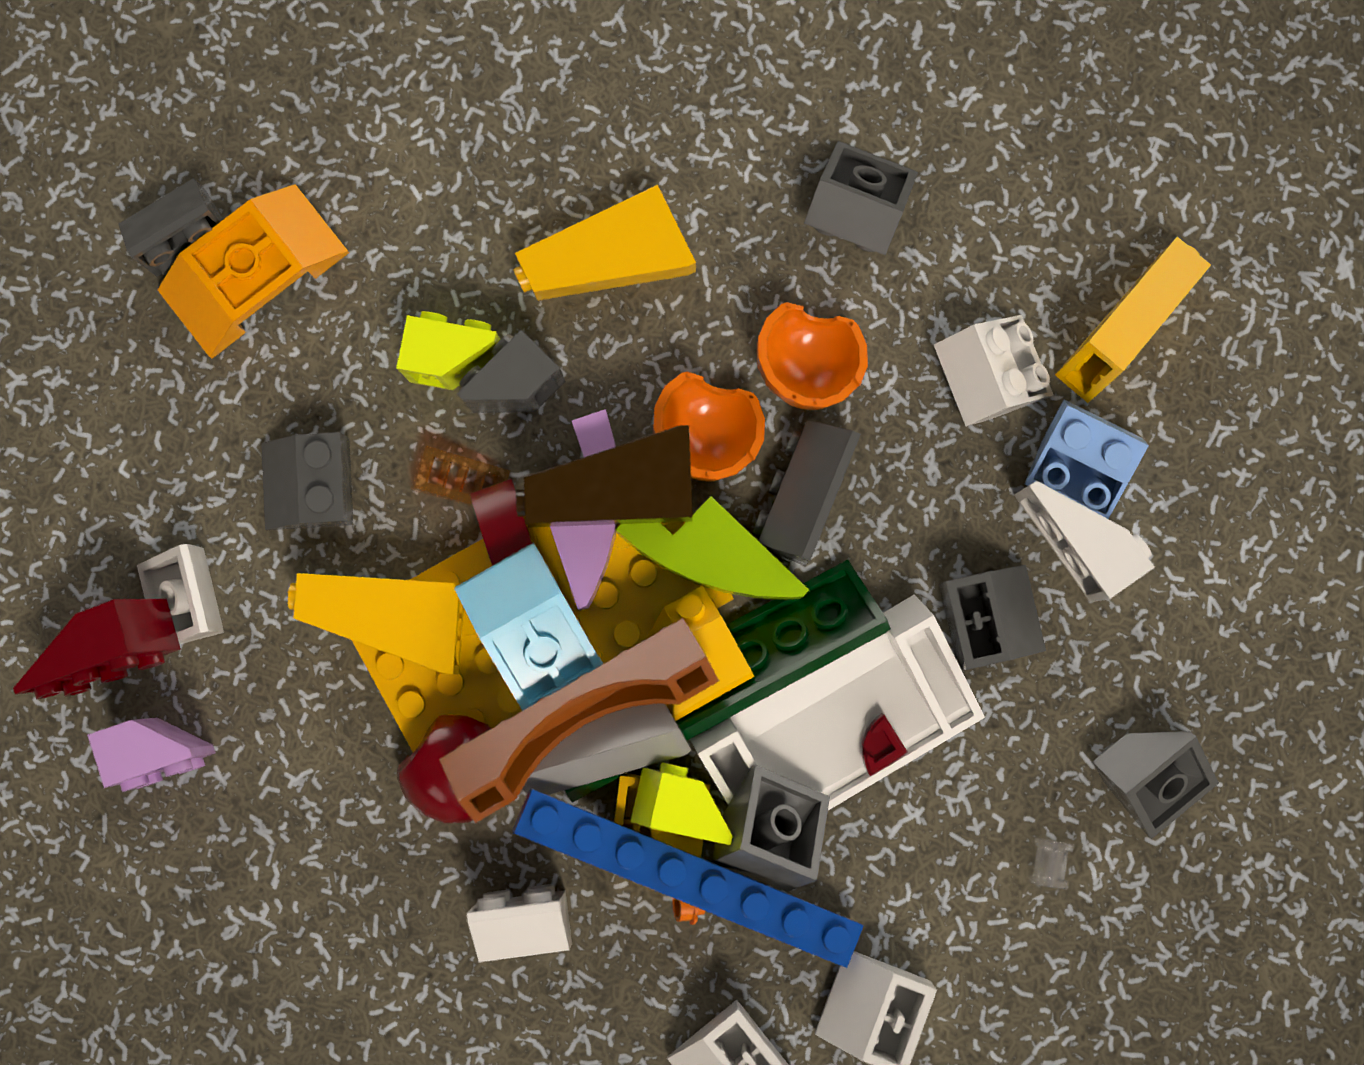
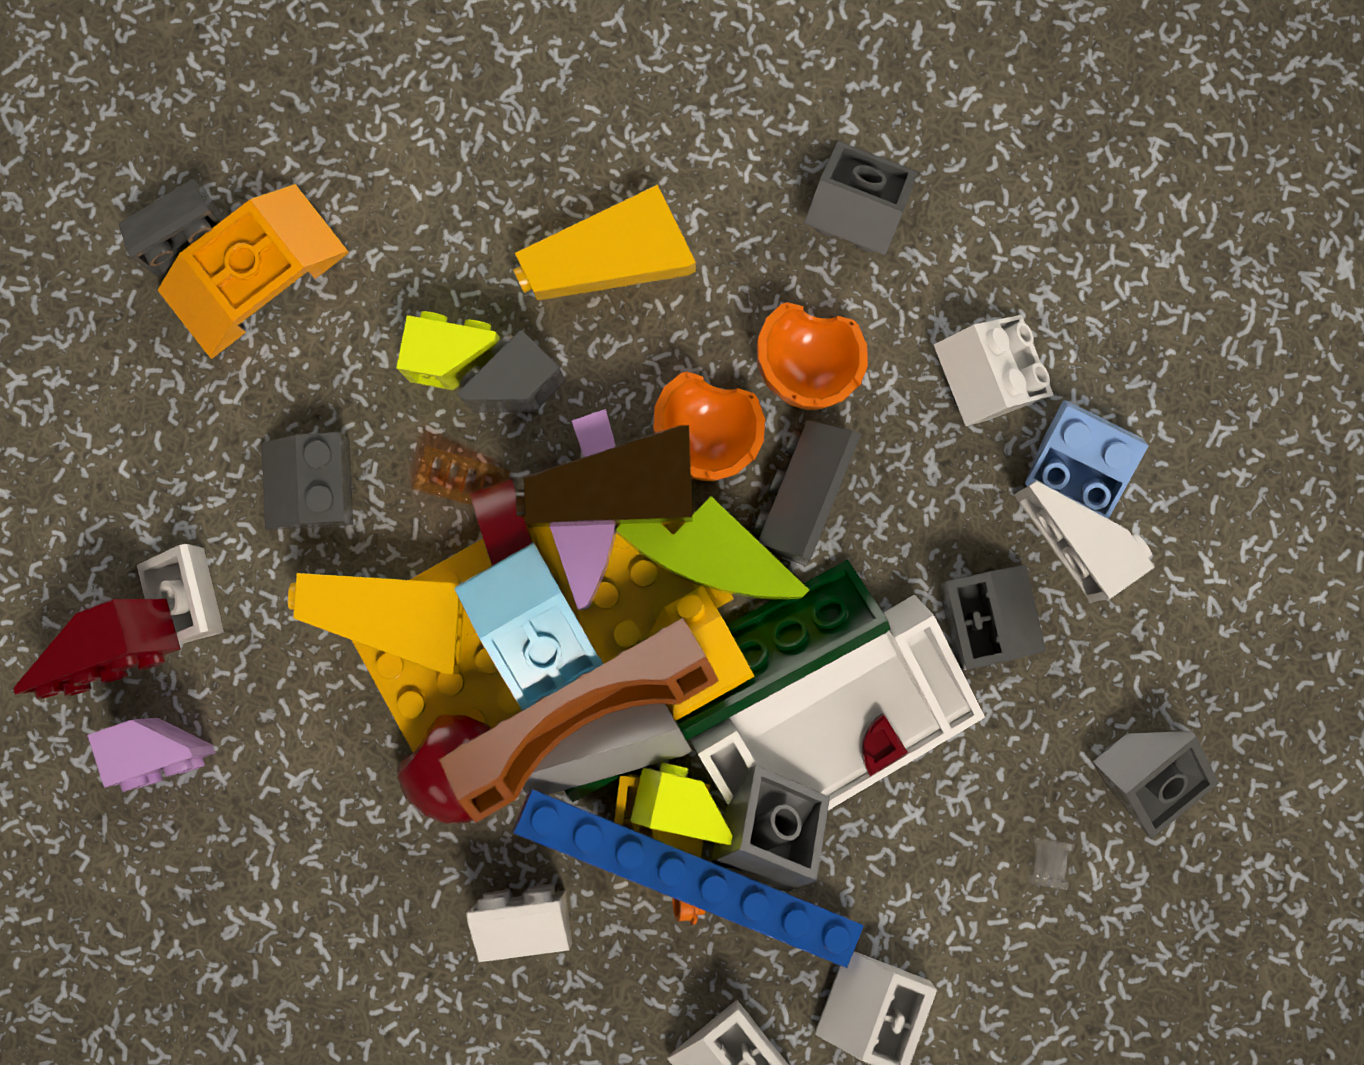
yellow slope [1055,237,1211,403] -> none

